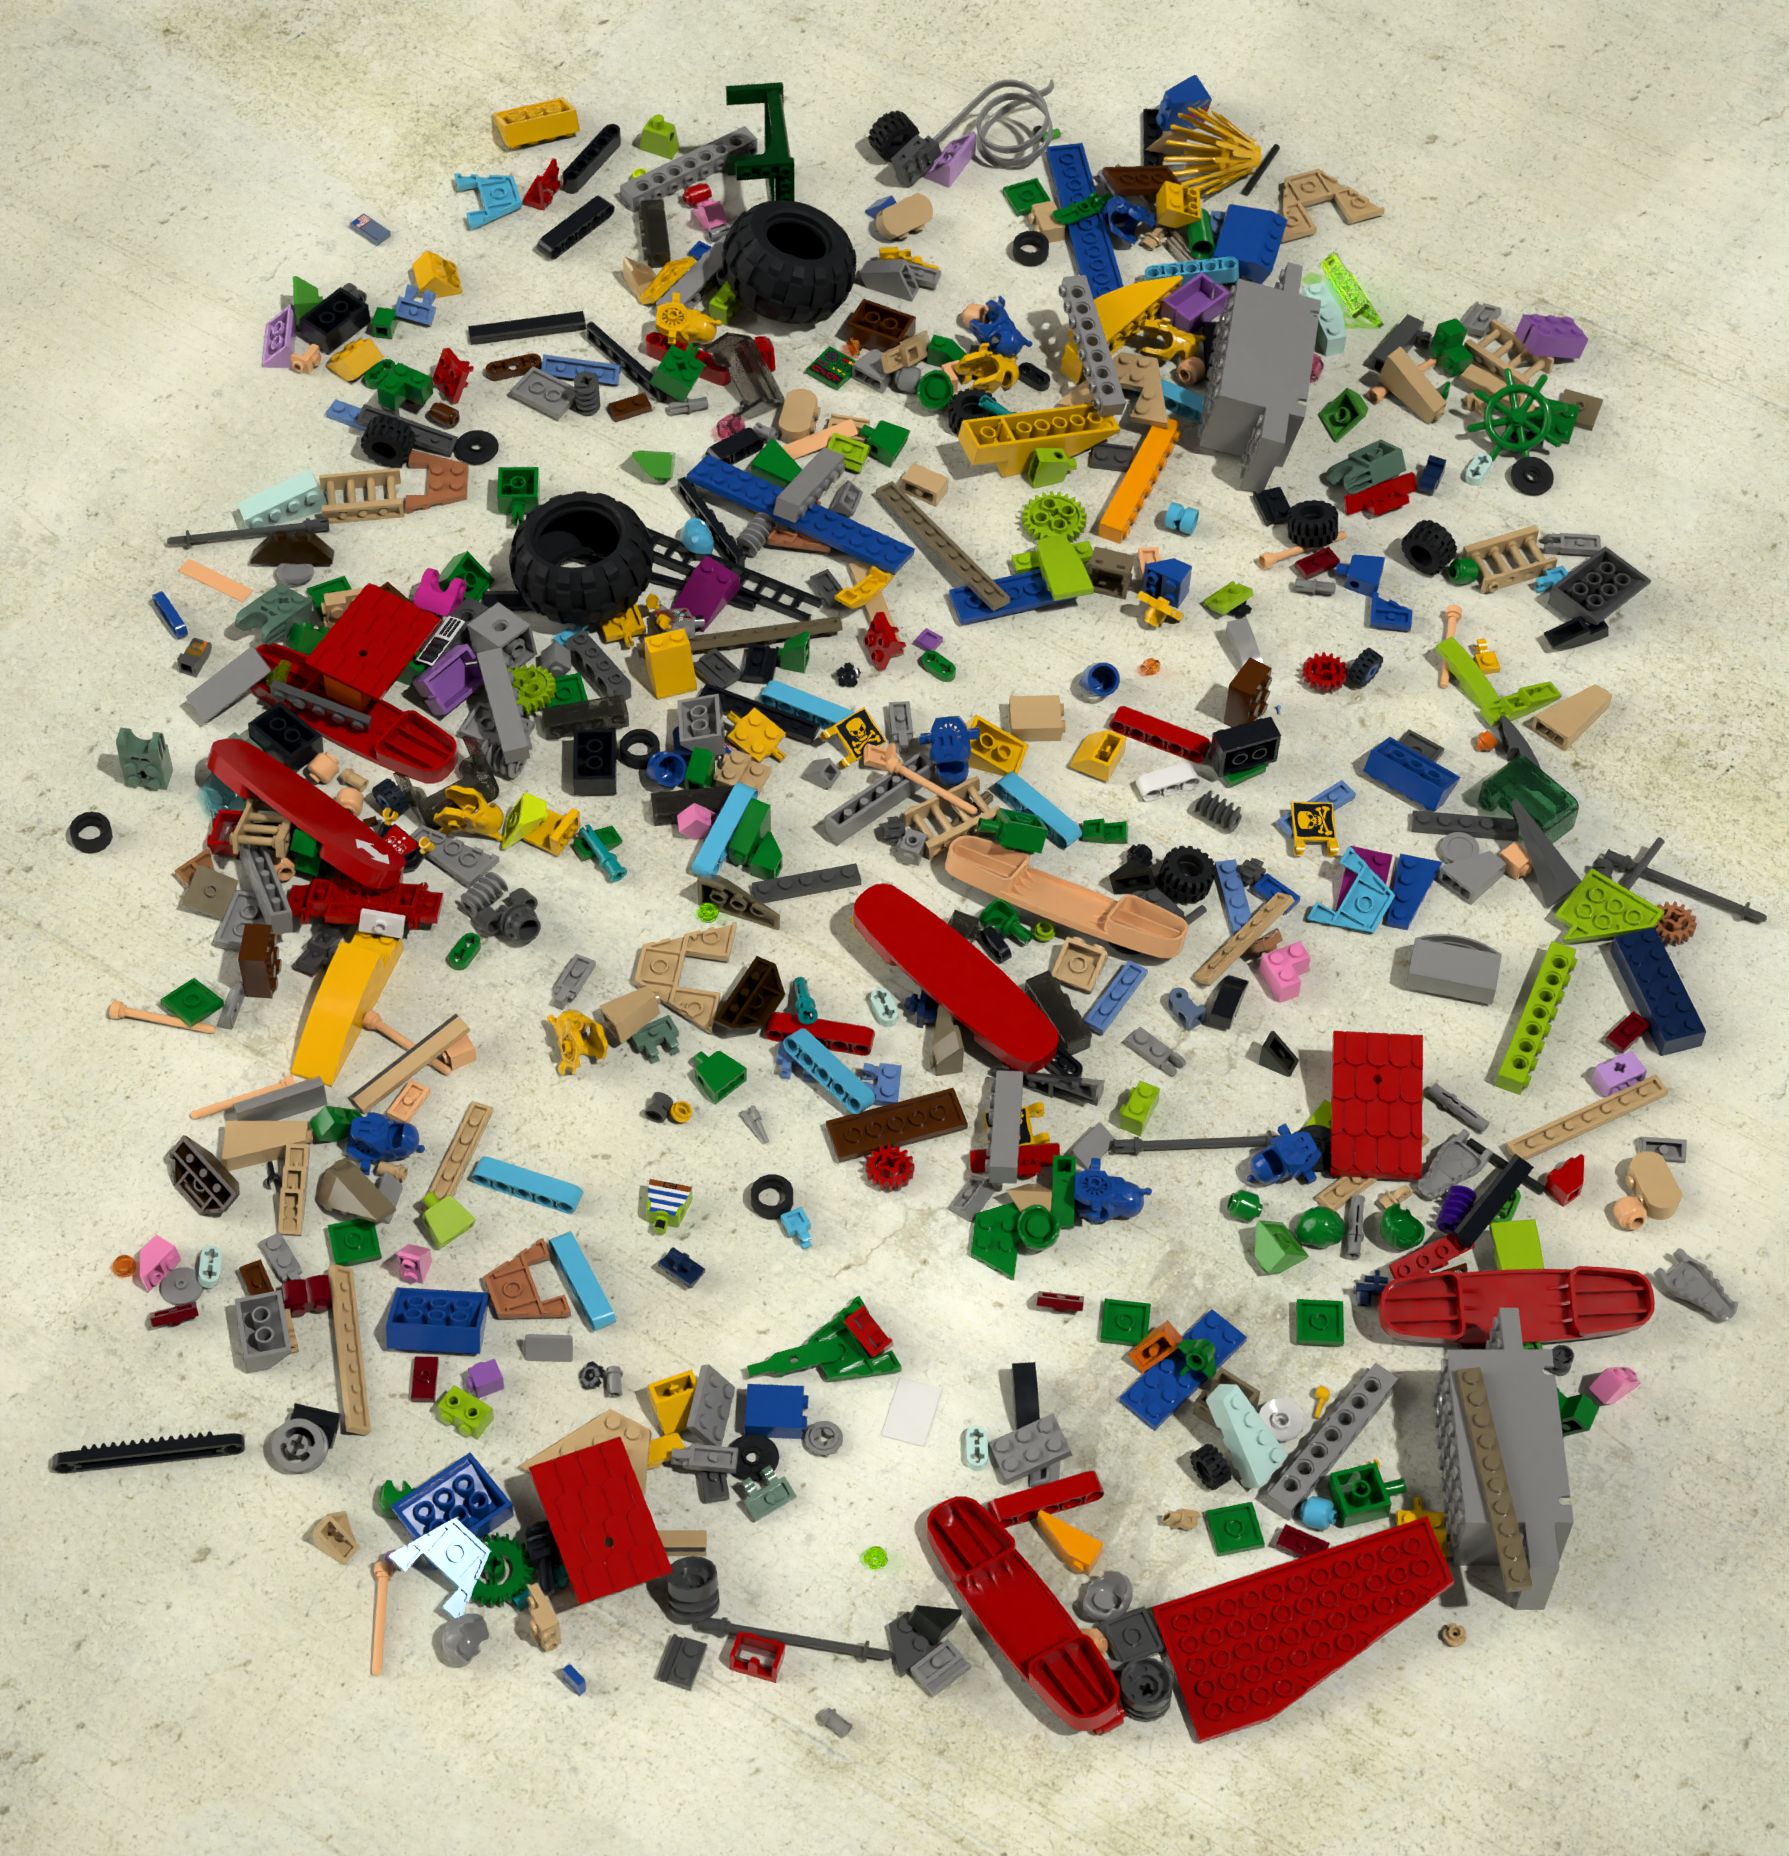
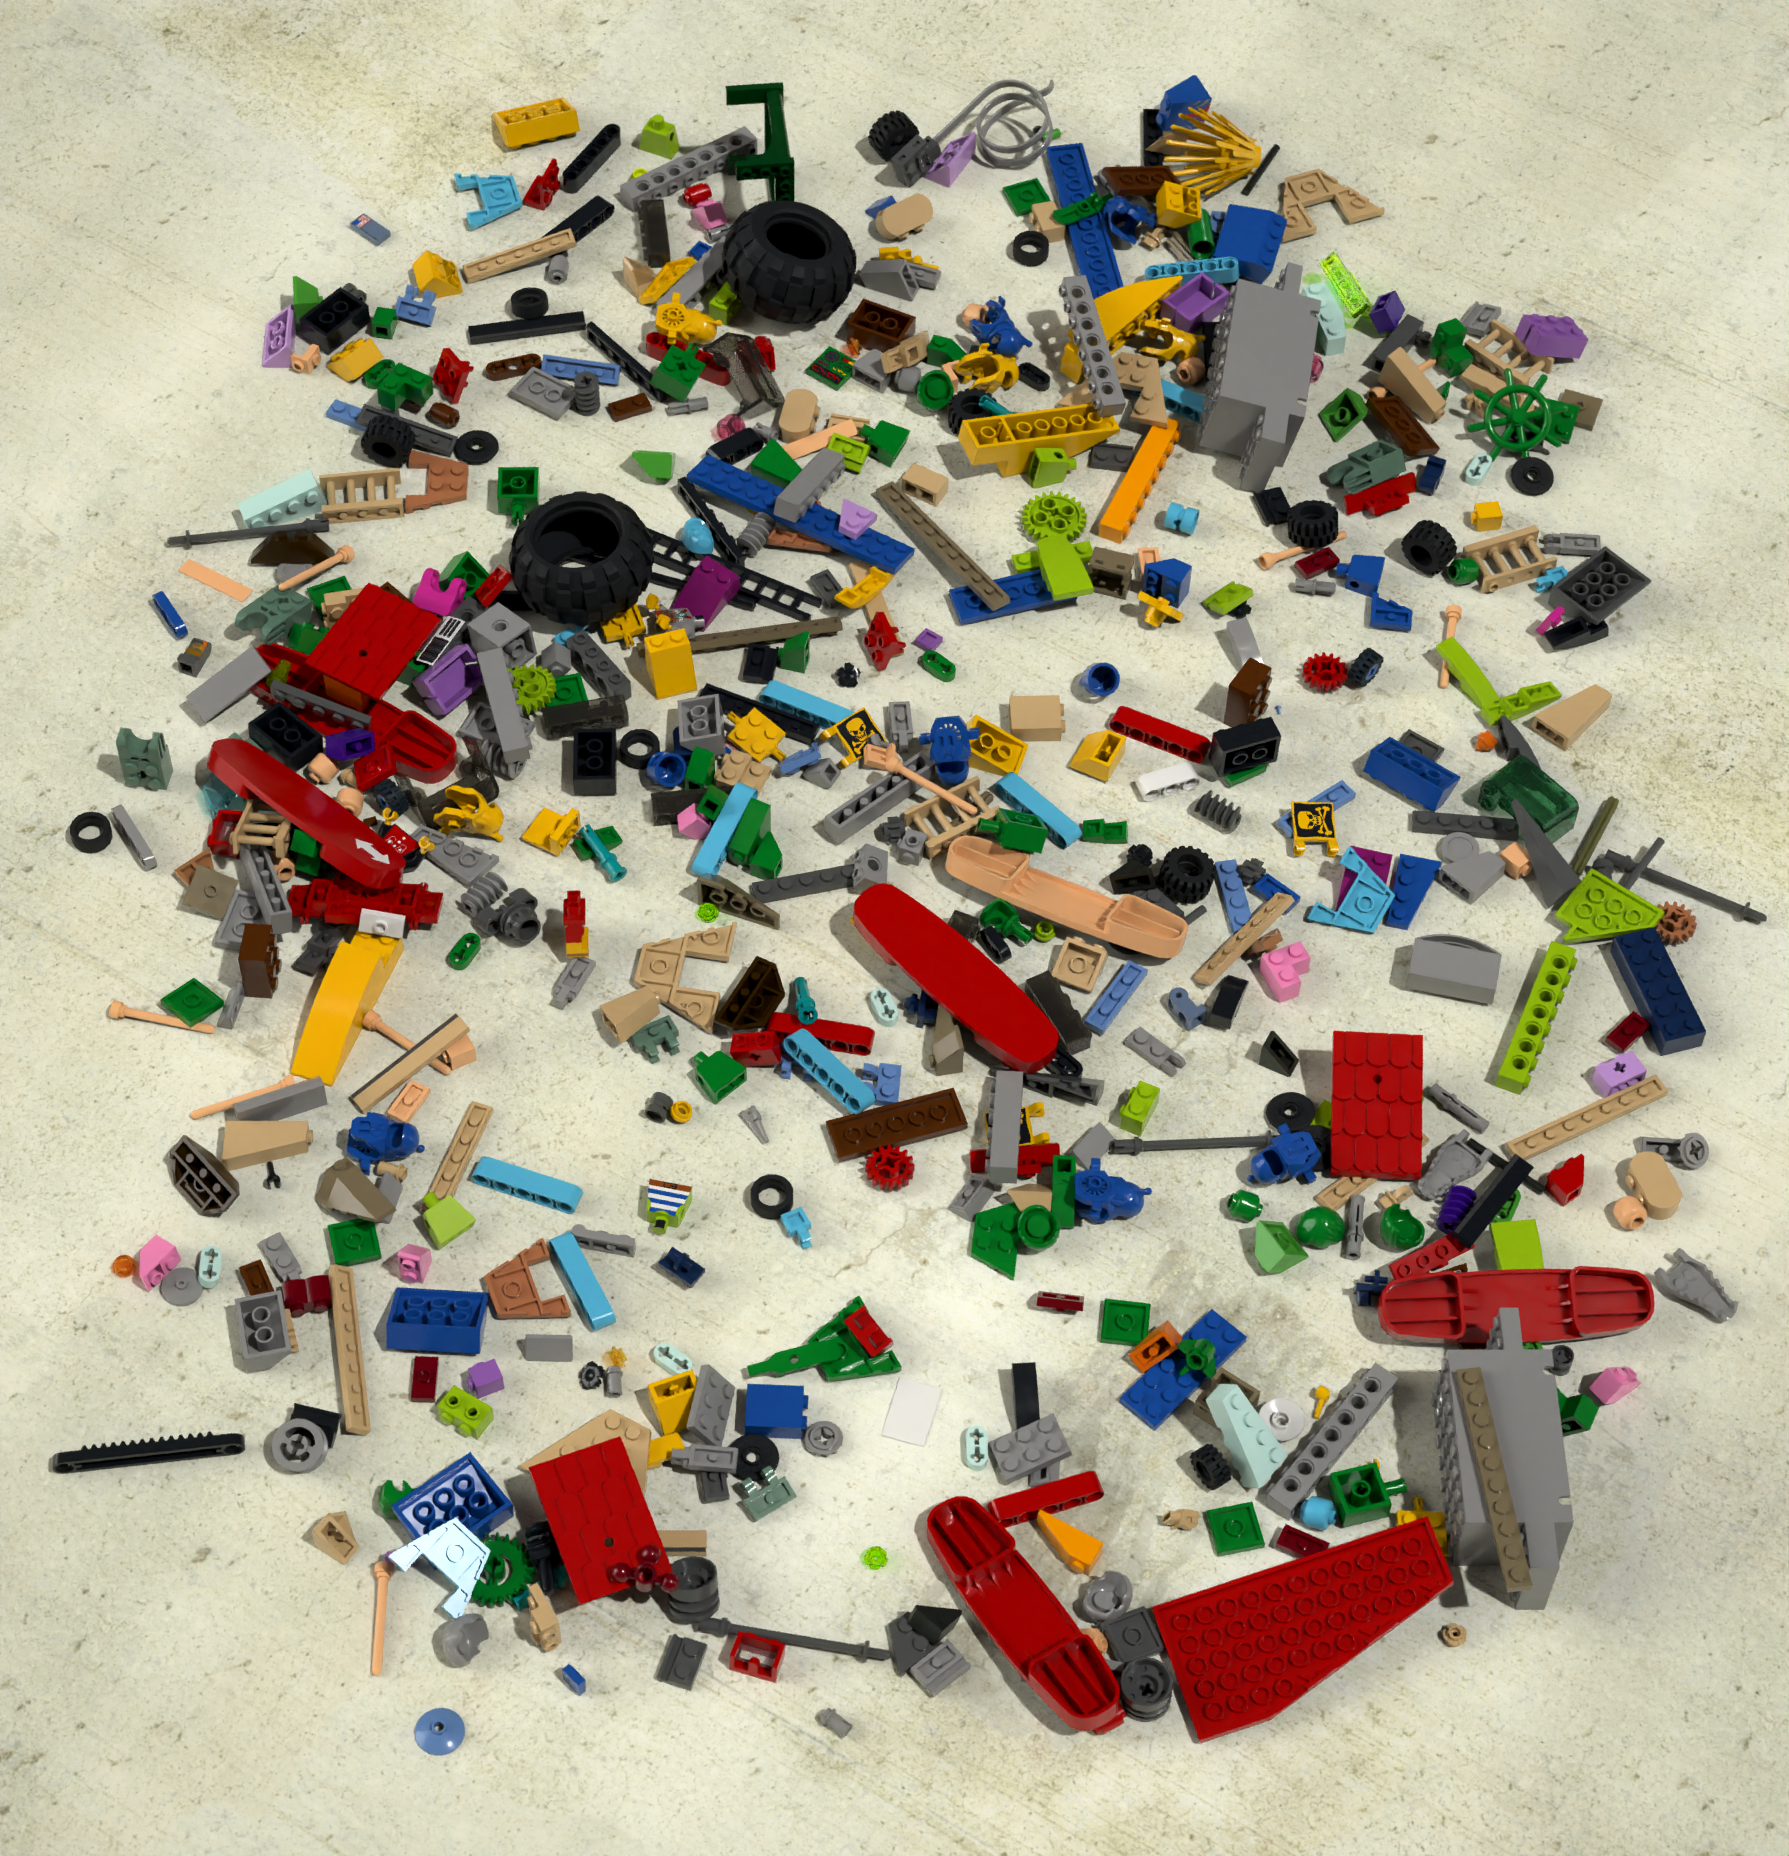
dark red plate [150,1302,199,1327] -> none
tan slope [278,1143,310,1235] -> none
green slope [309,1105,362,1142] -> none
neon yellow slope [501,792,548,849] -> none
yellow helmet [547,1009,608,1075] -> none
dark grey plate [693,648,742,689] -> none
light grey slope [830,480,863,516] -> none
clear orange plate [1140,658,1161,676] -> none
green plate [1296,1299,1344,1346] -> none
yellow plate [1473,638,1501,675] -> none
none -> light grey beam [111,804,157,870]
none -> light nougat piece [279,545,355,591]
none -> dark purple brick [325,728,375,761]
none -> red plate [353,743,398,793]
none -> medium blue dish [415,1708,465,1756]
none -> tan tile [462,228,577,284]
none -> red plate [473,564,514,607]
none -> black tyre [511,287,549,319]
none -> light grey brick [548,255,569,283]
none -> red hips [563,890,589,958]
none -> light grey plate [572,1224,636,1258]
none -> clear yellow plate [608,1346,628,1368]
none -> dark red piece [611,1544,679,1593]
none -> light aqua beam [654,1343,693,1376]
none -> green brick [696,784,729,821]
none -> red brick [730,1031,783,1067]
none -> medium blue wing [779,741,821,775]
none -> lavender wing [838,499,877,540]
none -> light grey brick [852,843,888,892]
none -> light grey hand [867,734,890,748]
none -> black wheel [1266,1092,1315,1132]
none -> reddish brown plate [1366,396,1440,456]
none -> dark purple brick [1369,291,1405,334]
none -> yellow brick [1470,501,1503,532]
none -> dark pink plate [1536,605,1565,636]
none -> olive axle [1571,796,1619,877]
none -> light grey gear [1677,1133,1709,1169]

